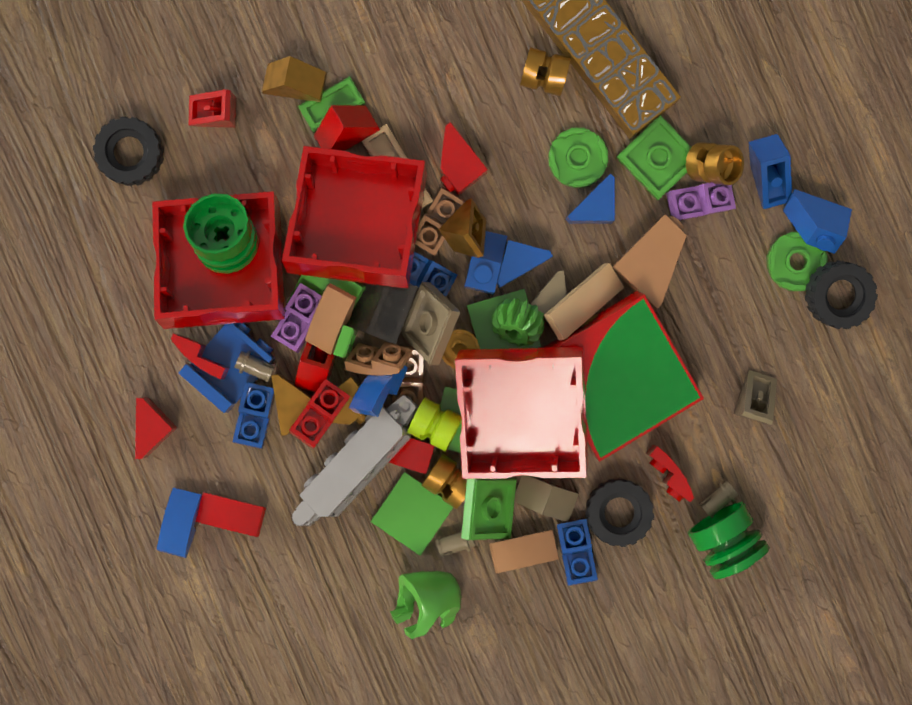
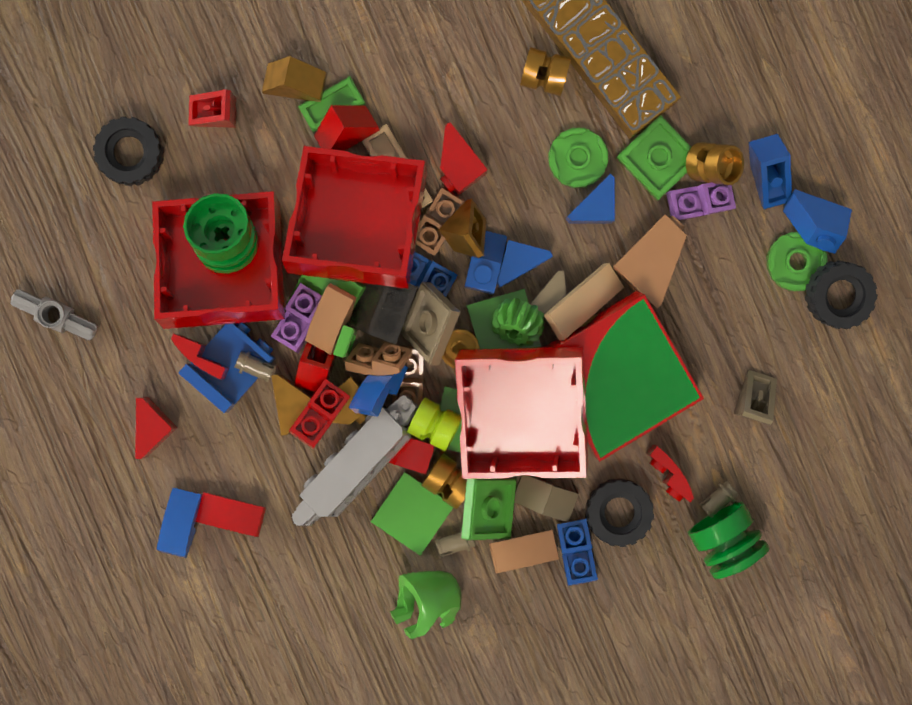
blue slope [232,382,274,449] -> none
none -> light grey axle [10,289,98,340]

